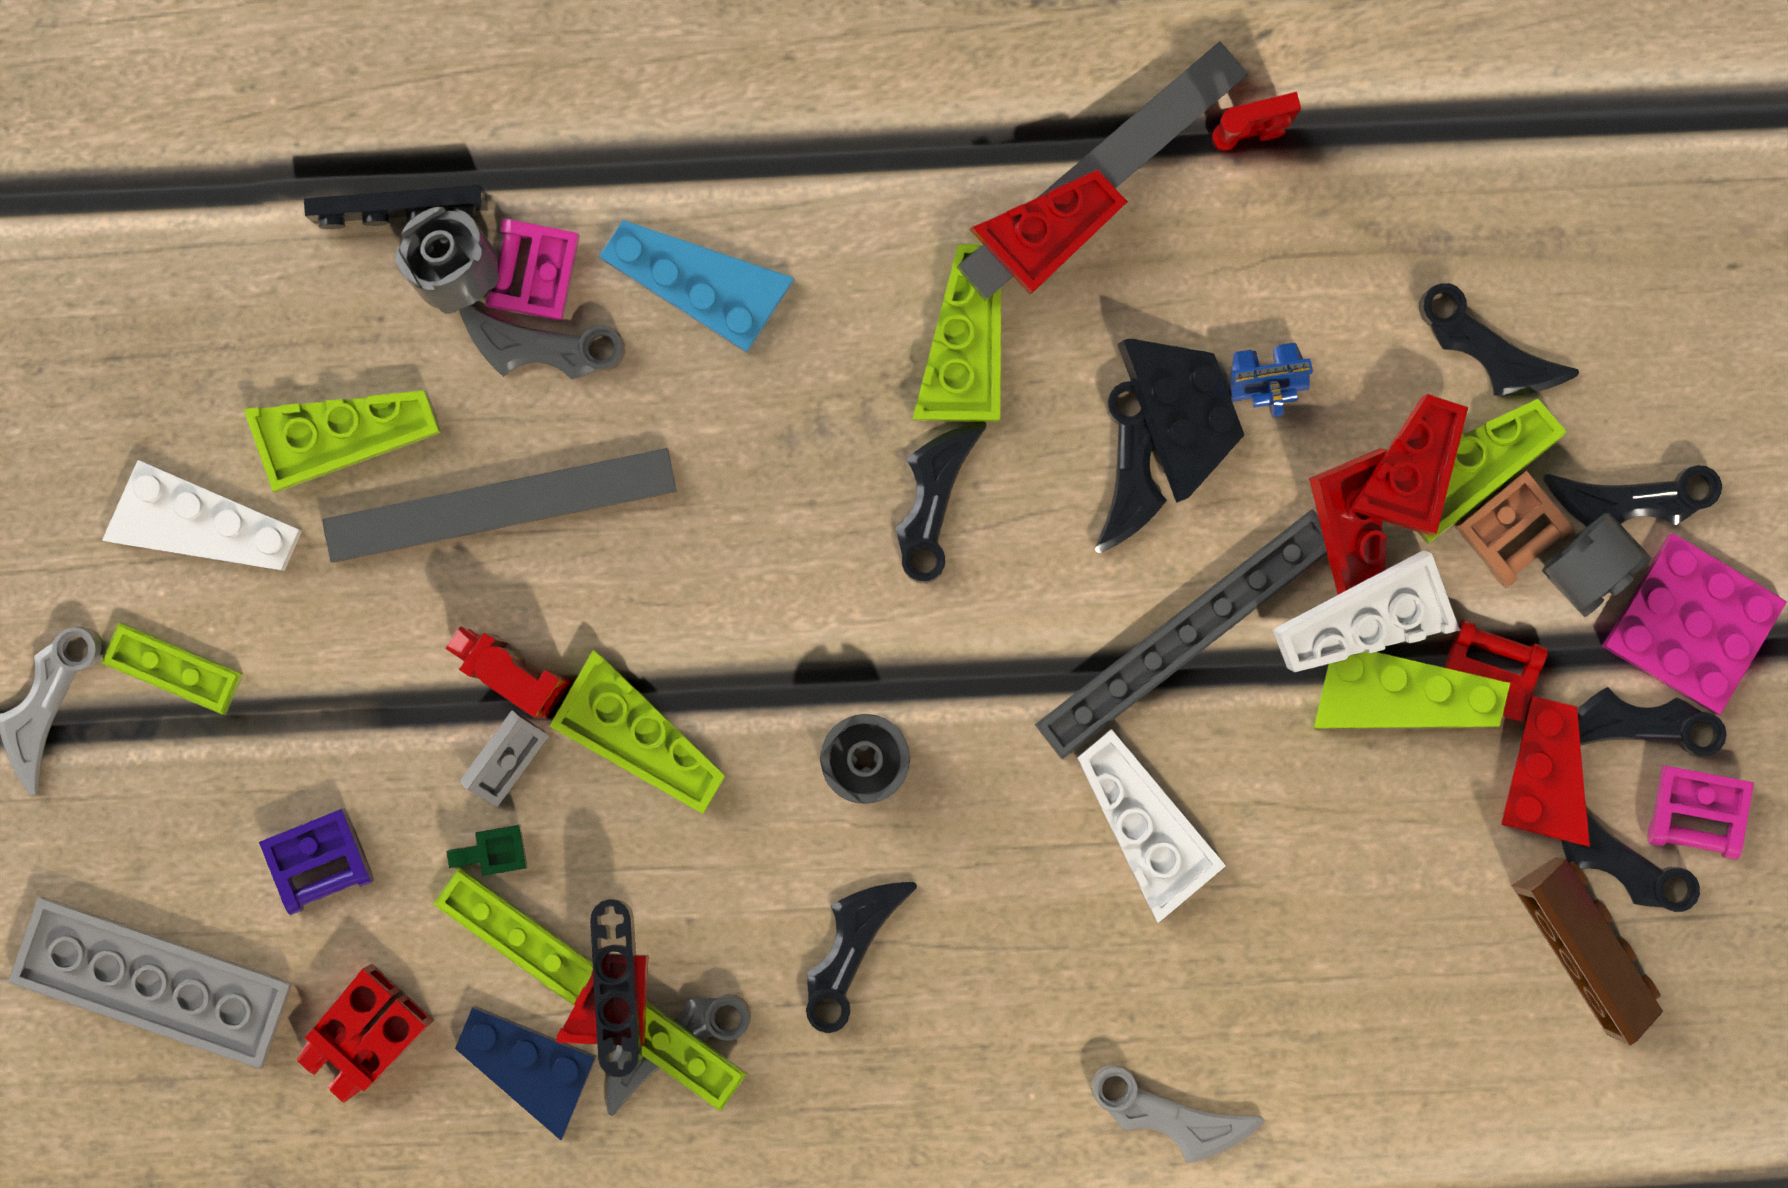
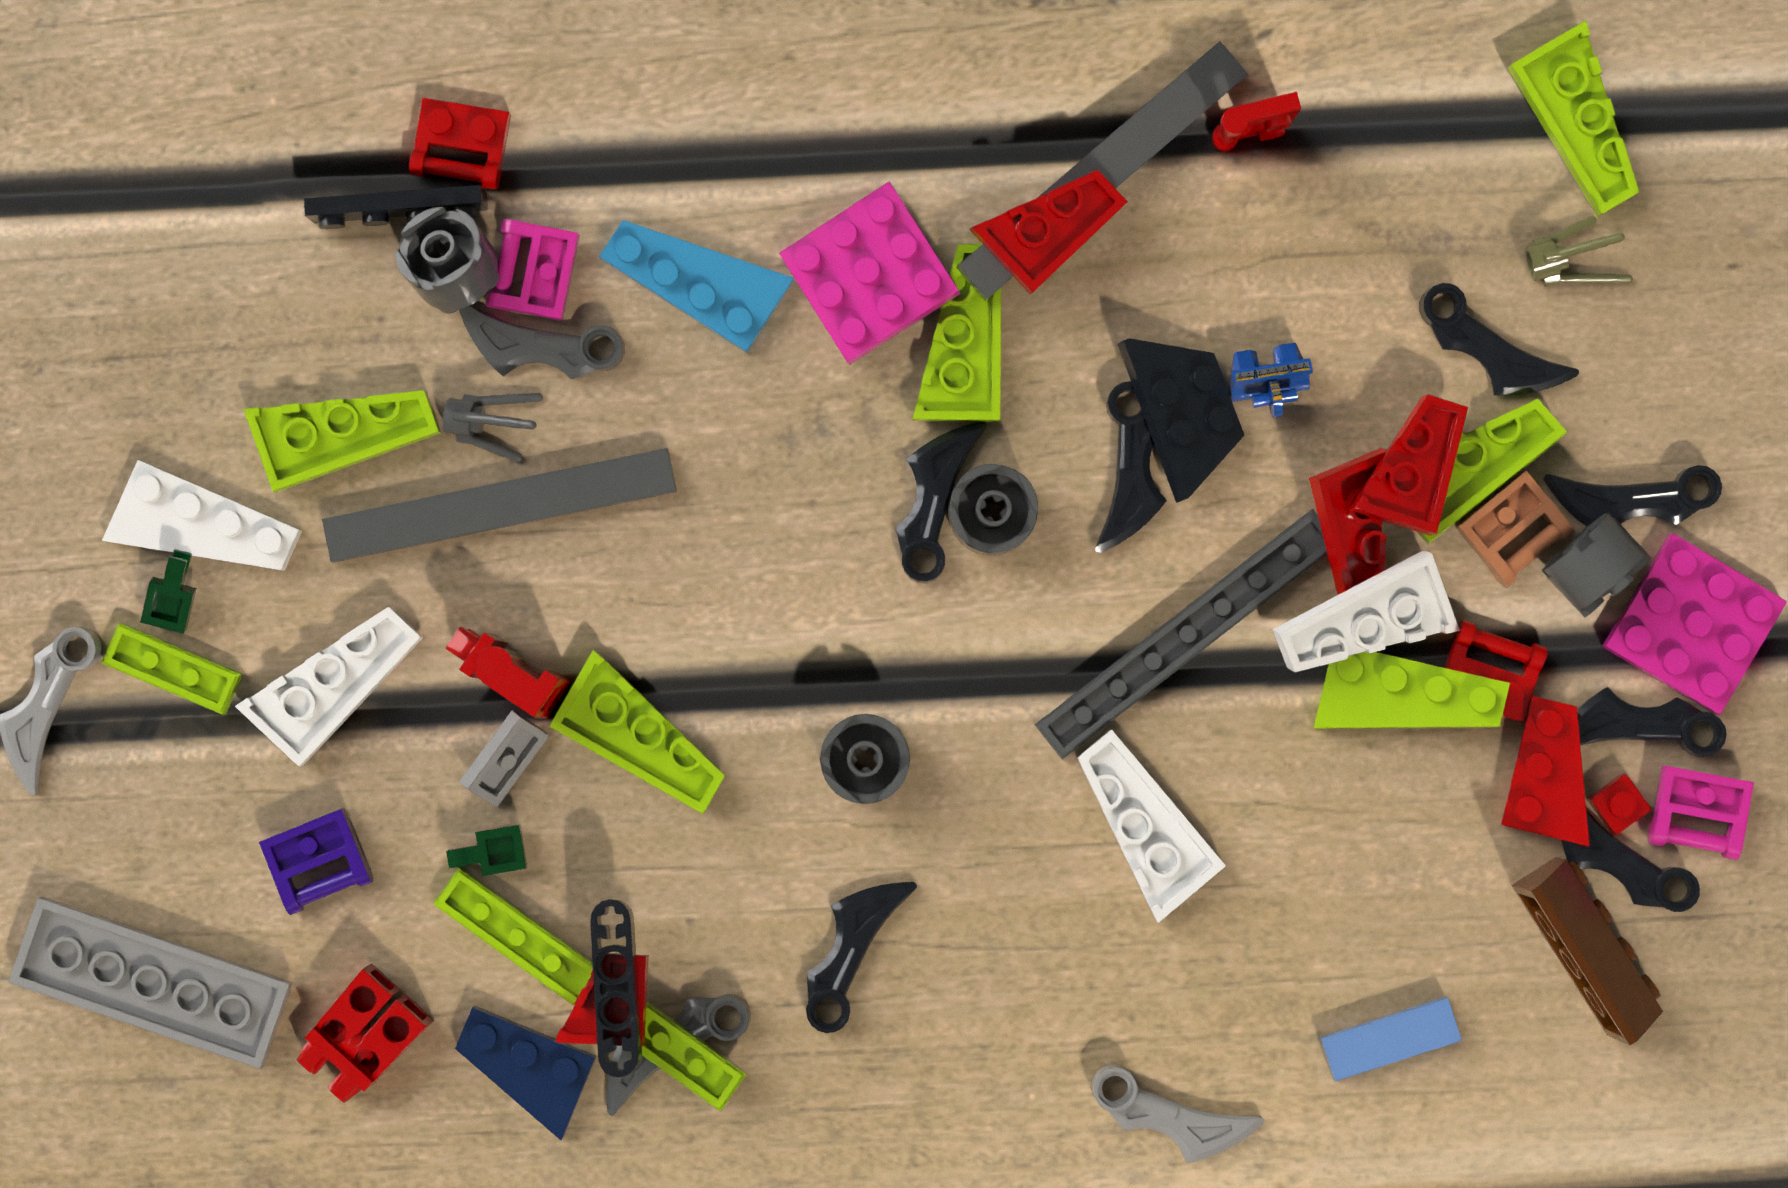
none -> dark green plate [140,549,197,634]
none -> white wing [235,607,424,767]
none -> red plate [409,98,511,190]
none -> dark grey plant [443,393,543,462]
none -> dark pink plate [779,181,961,365]
none -> dark grey brick [948,464,1038,556]
none -> medium blue tile [1319,997,1462,1081]
none -> lime wing [1507,20,1639,217]
none -> olive plant [1525,216,1633,287]
none -> red plate [1586,773,1652,835]

